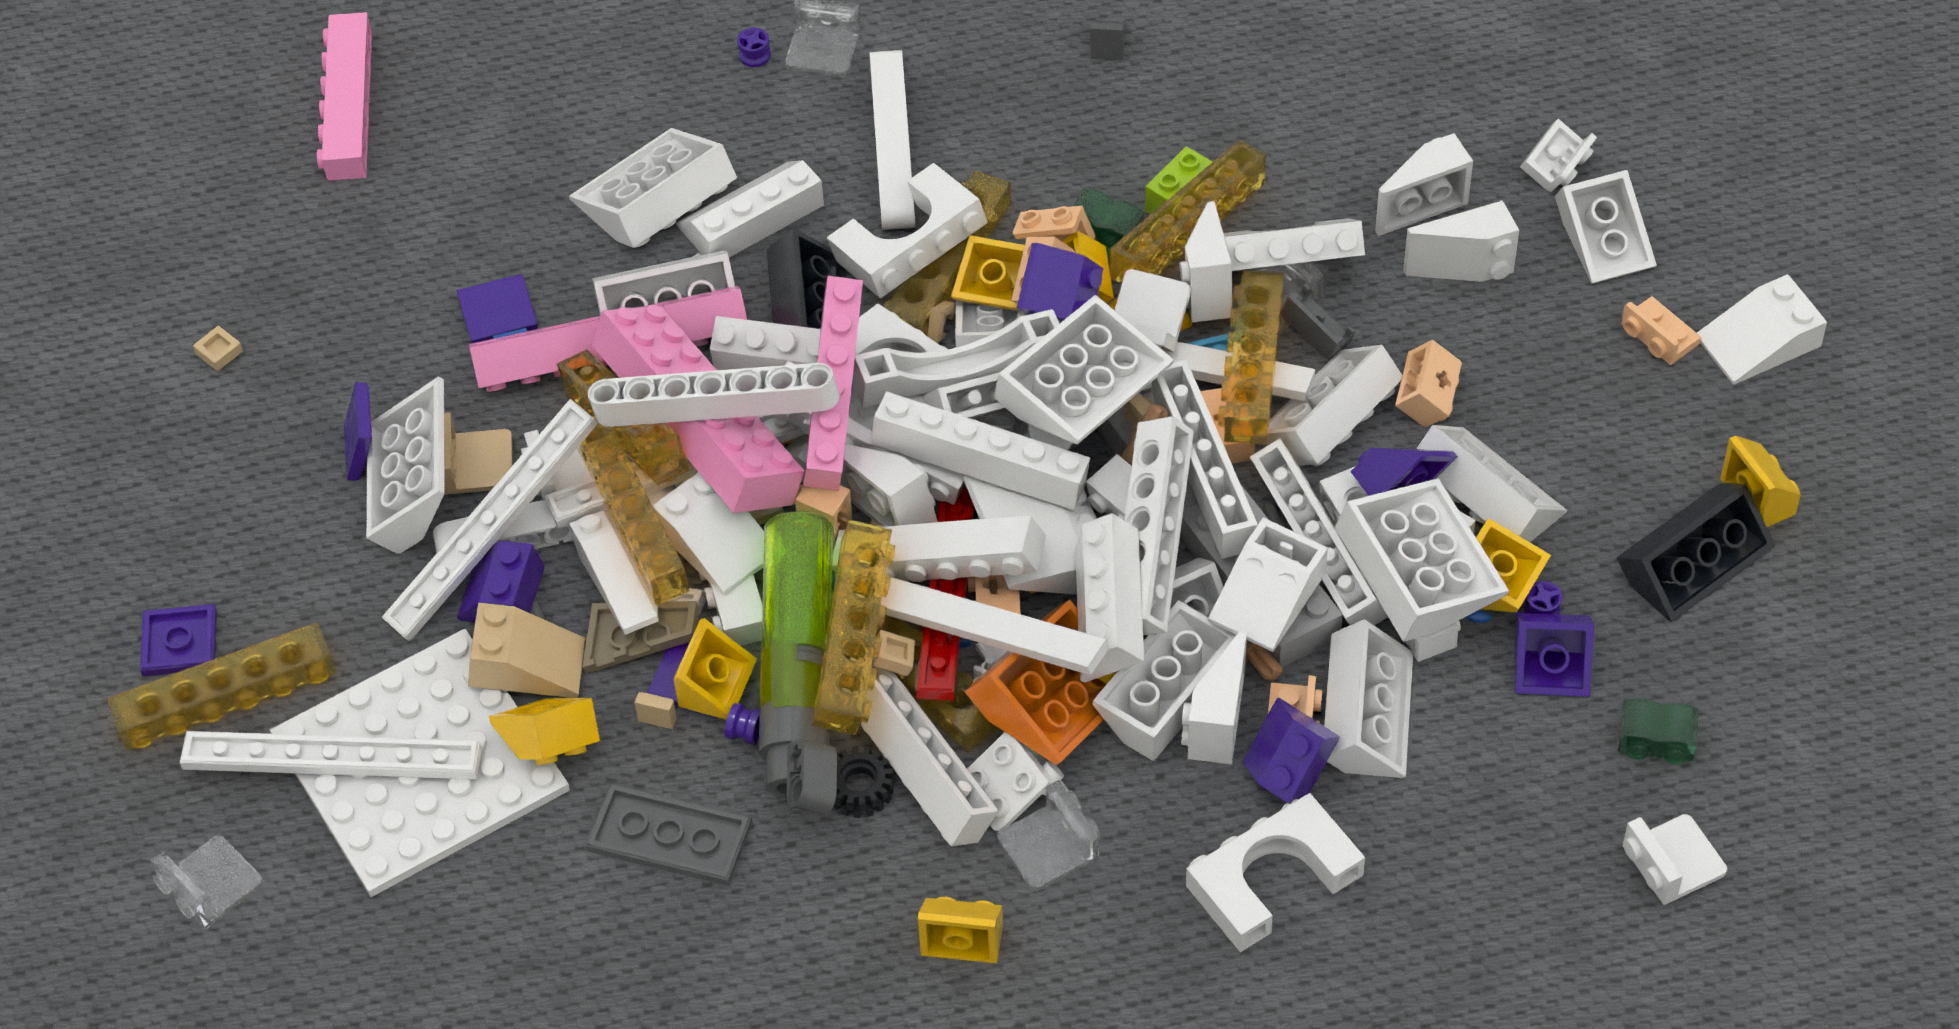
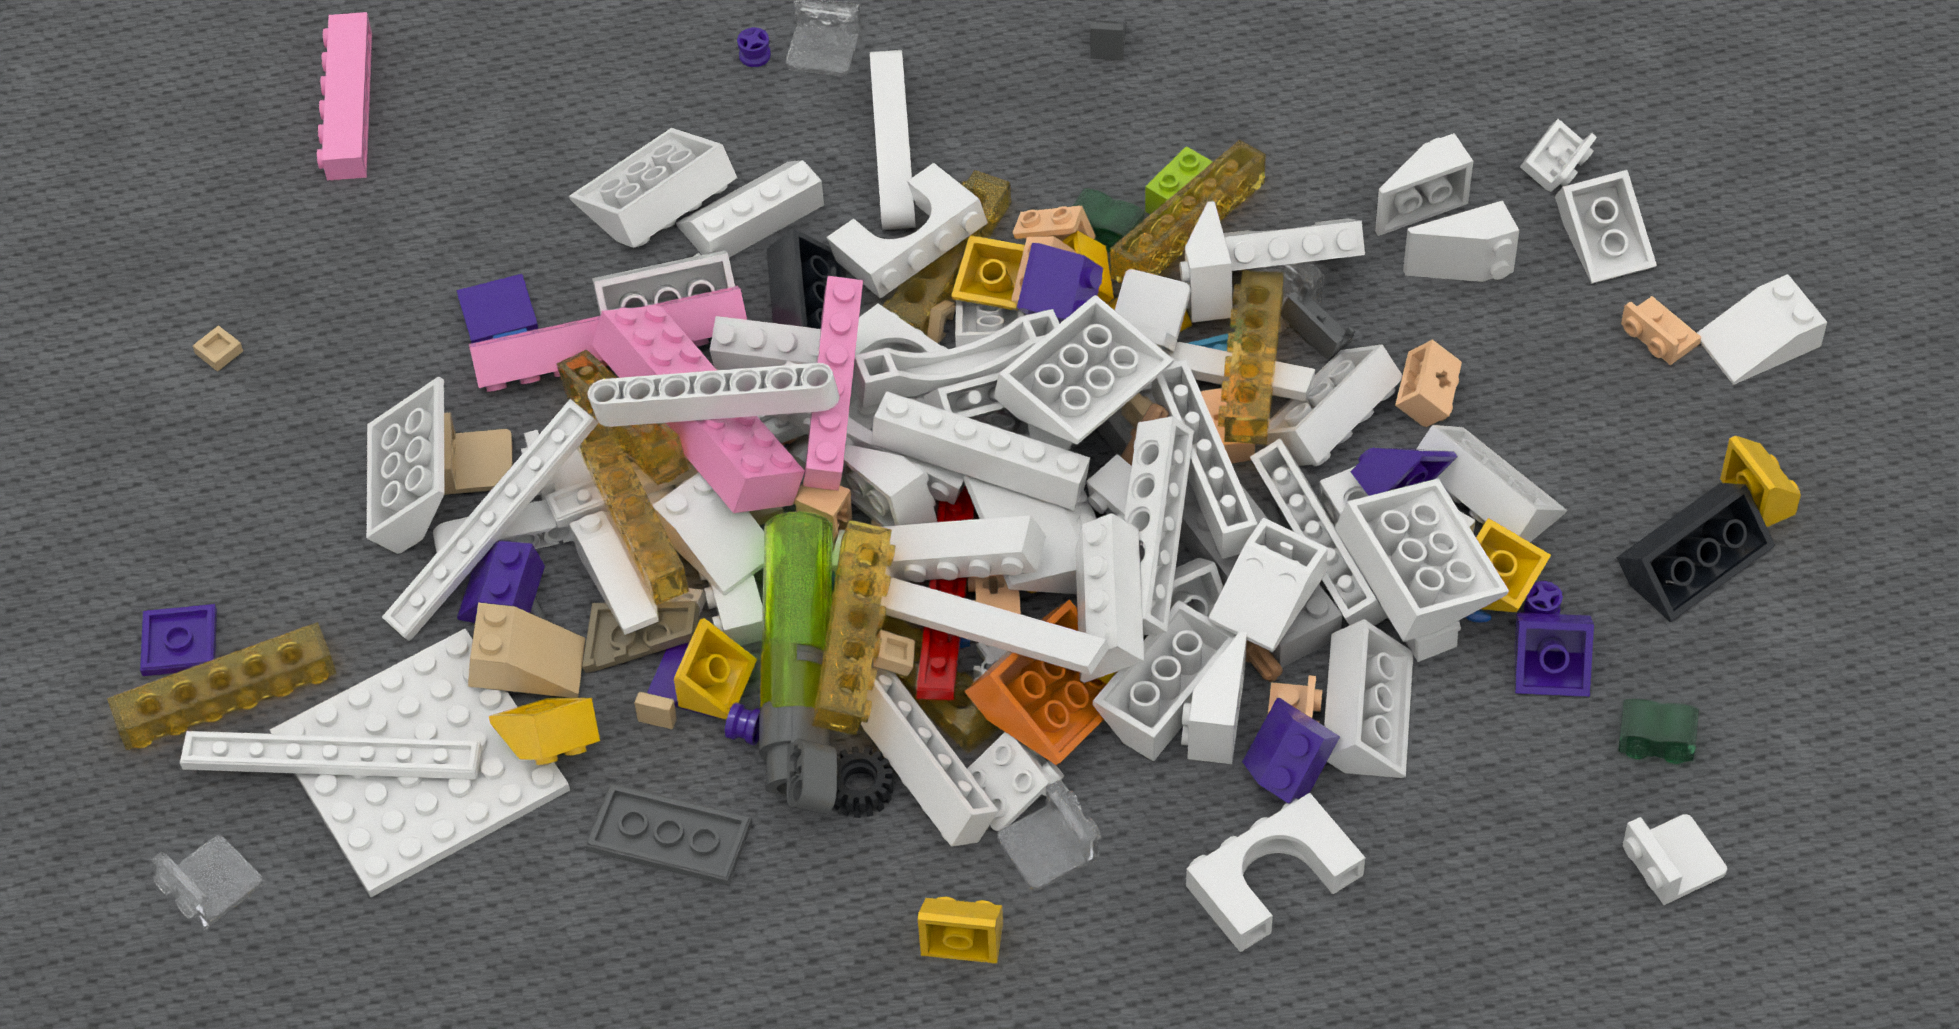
dark purple tile [344,382,372,481] -> none

